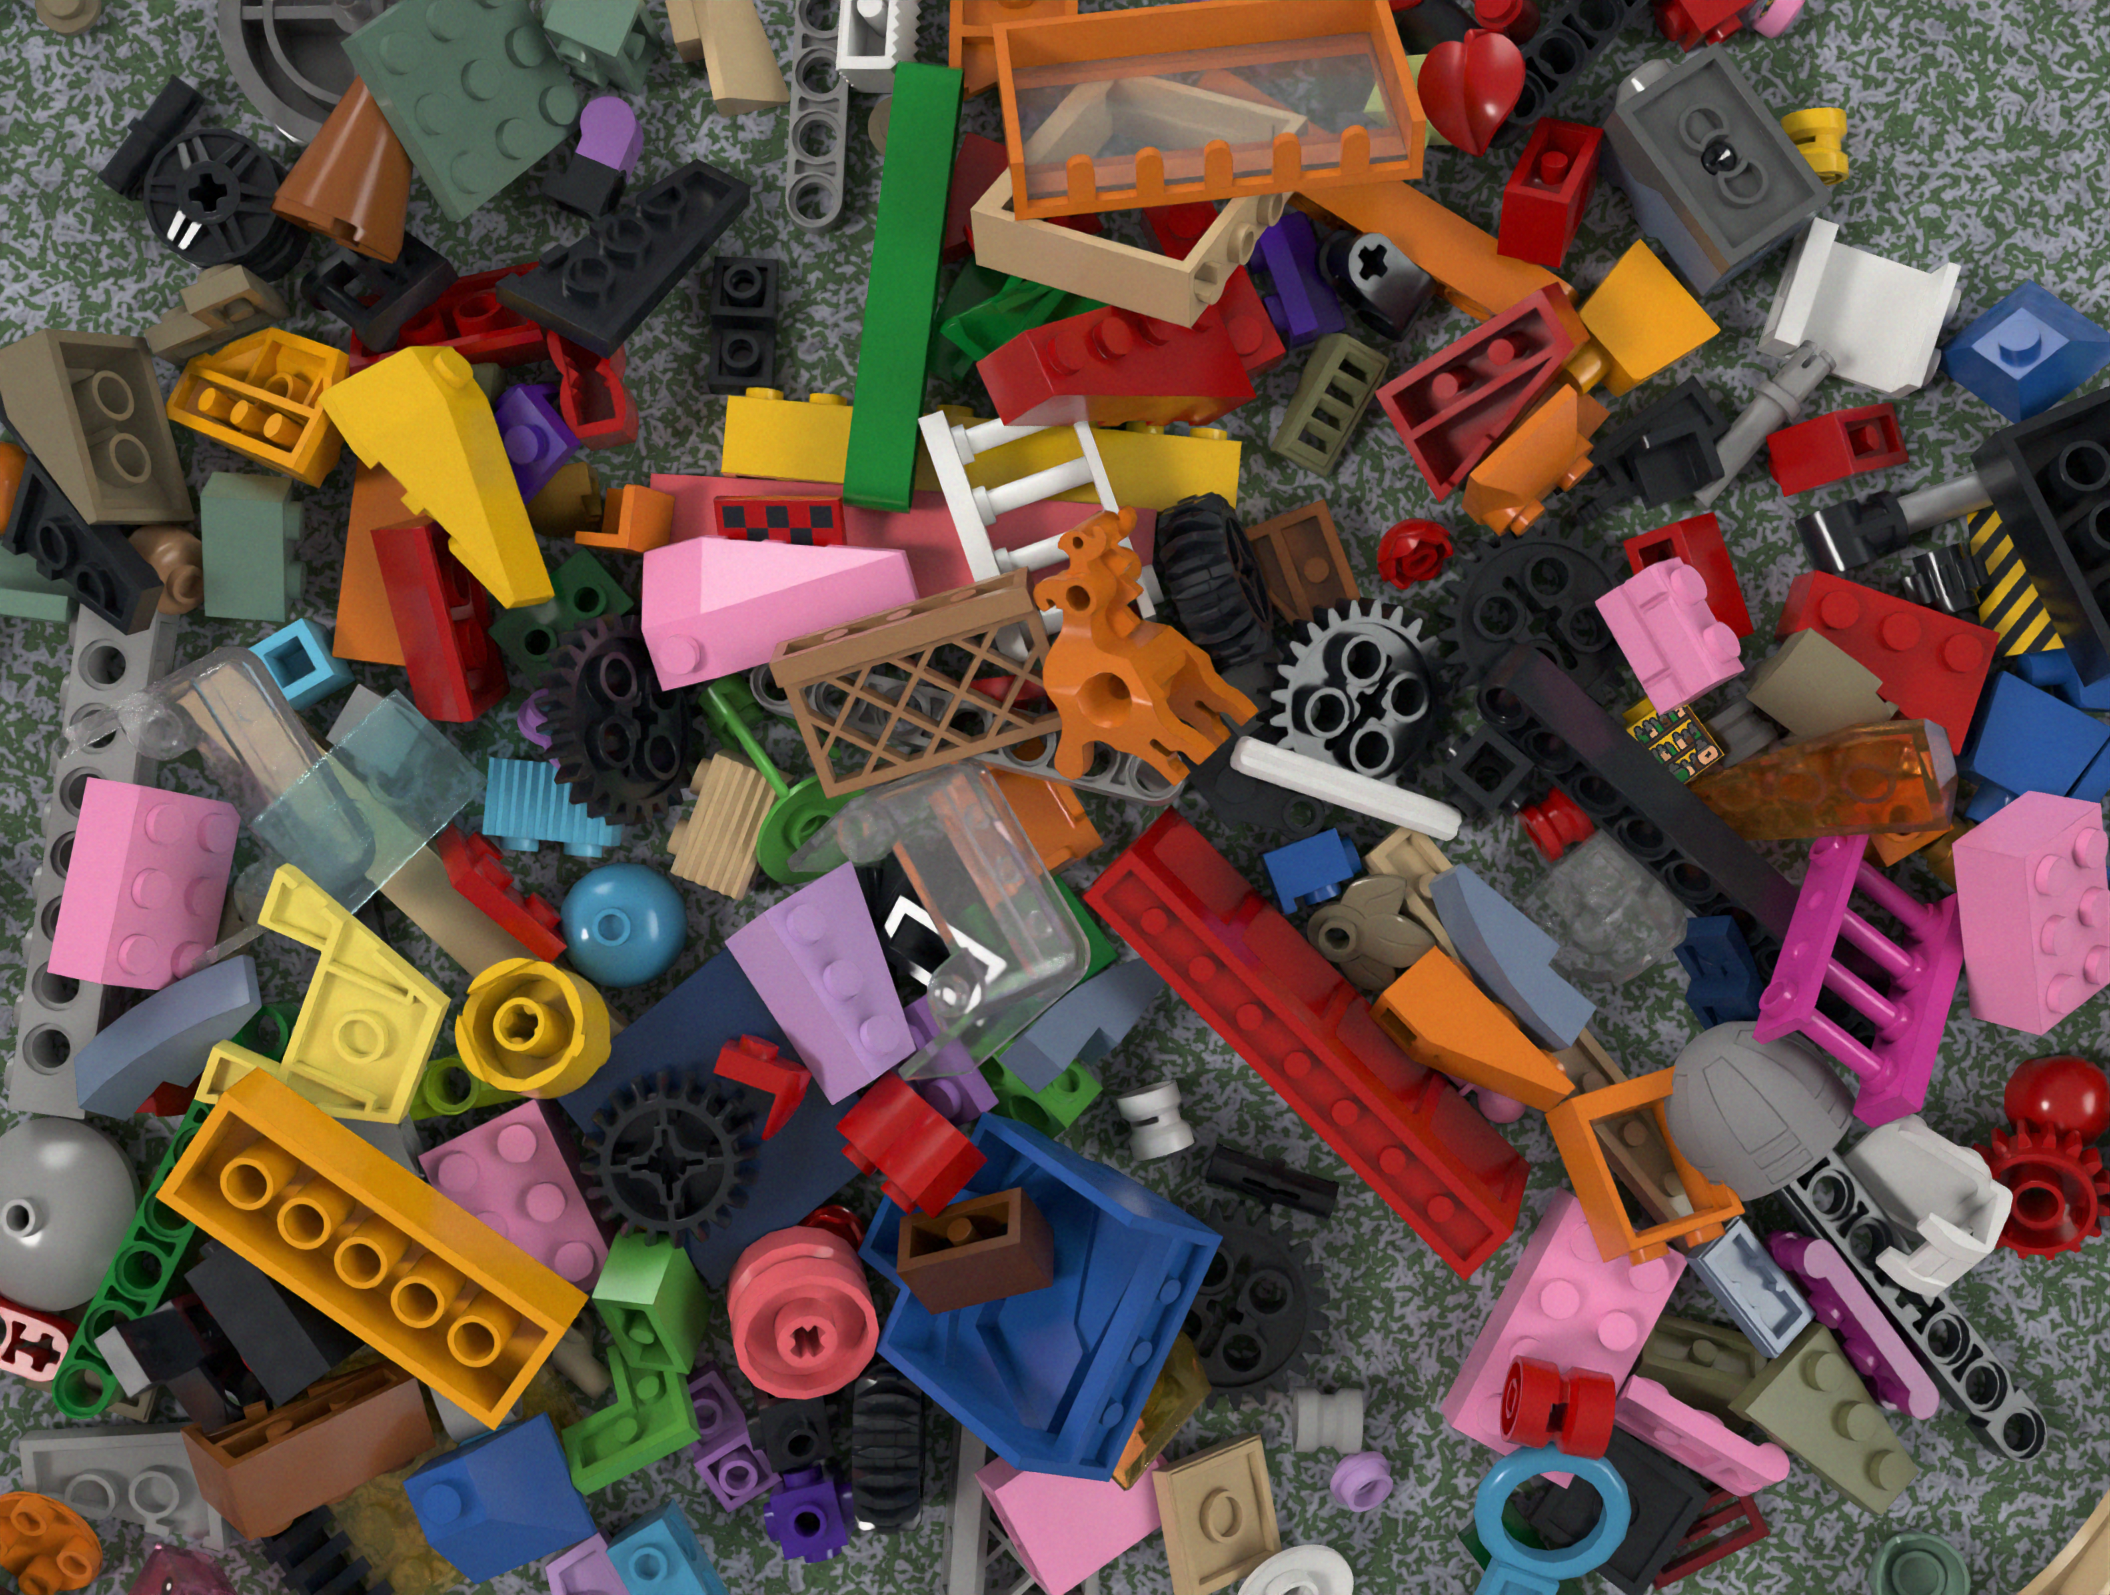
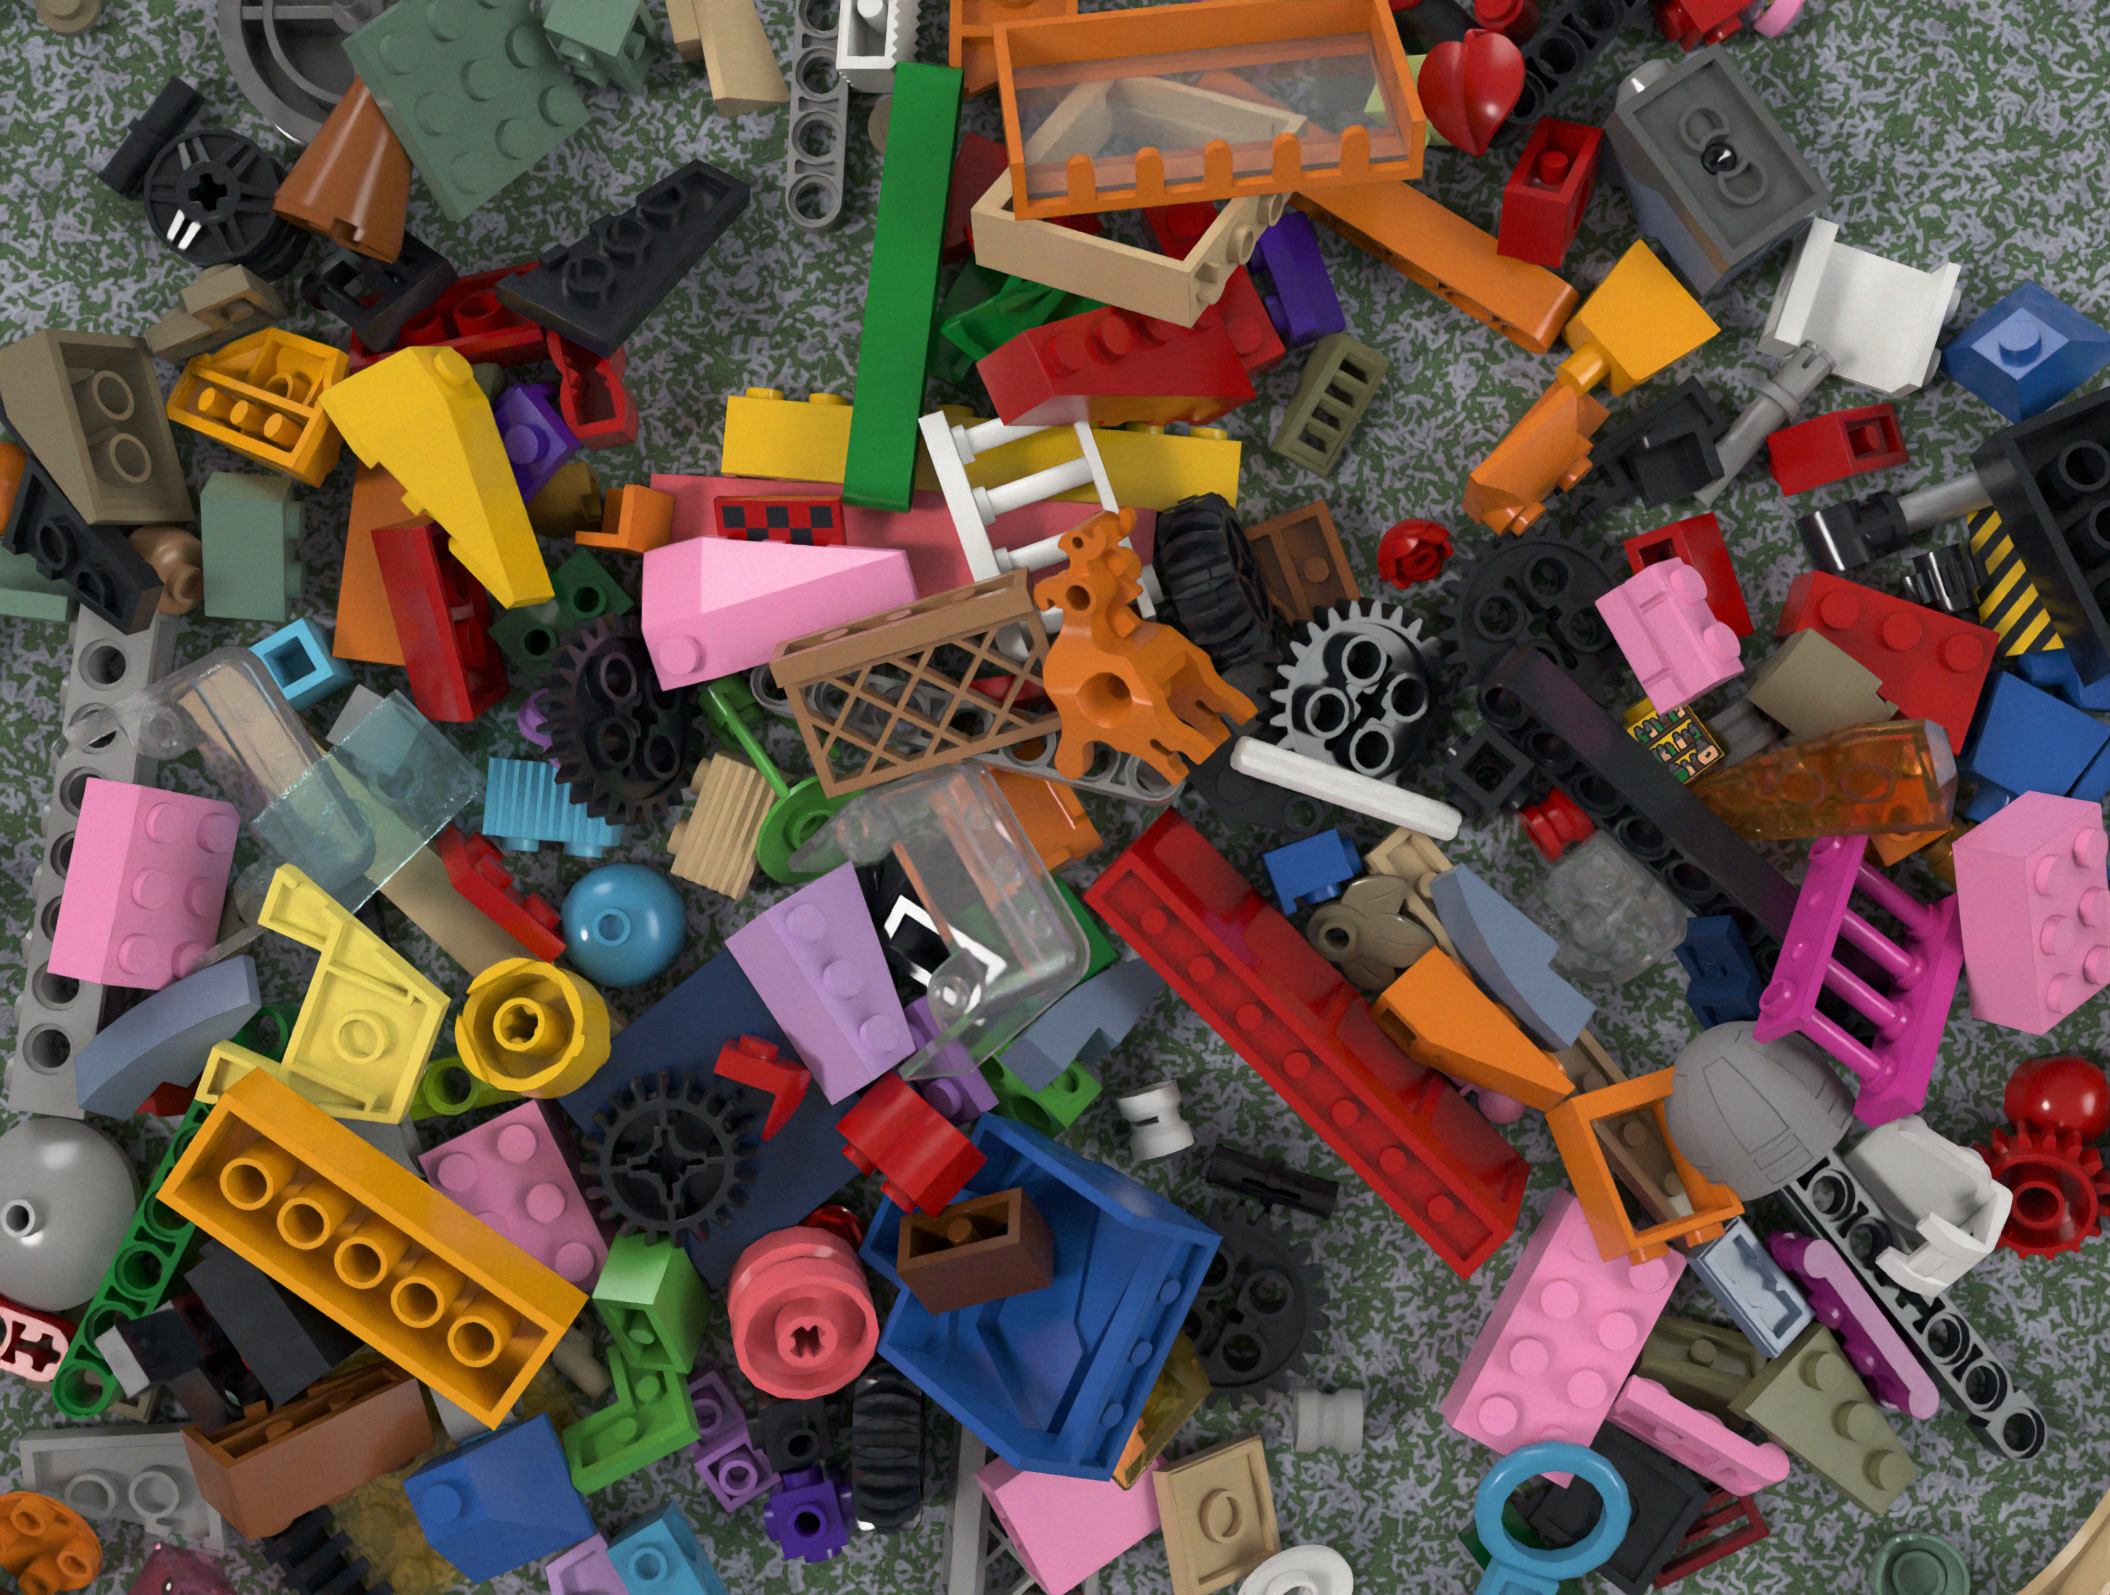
leg [539,96,644,223] -> none
black slope [707,256,779,396] -> none
black piece [1314,230,1439,342] -> none
lavender plate [1330,1451,1393,1512] -> none
red wedge [1374,281,1591,504] -> none
red wheel [1500,1355,1616,1461] -> none
yellow wheel [1781,107,1849,186] -> none

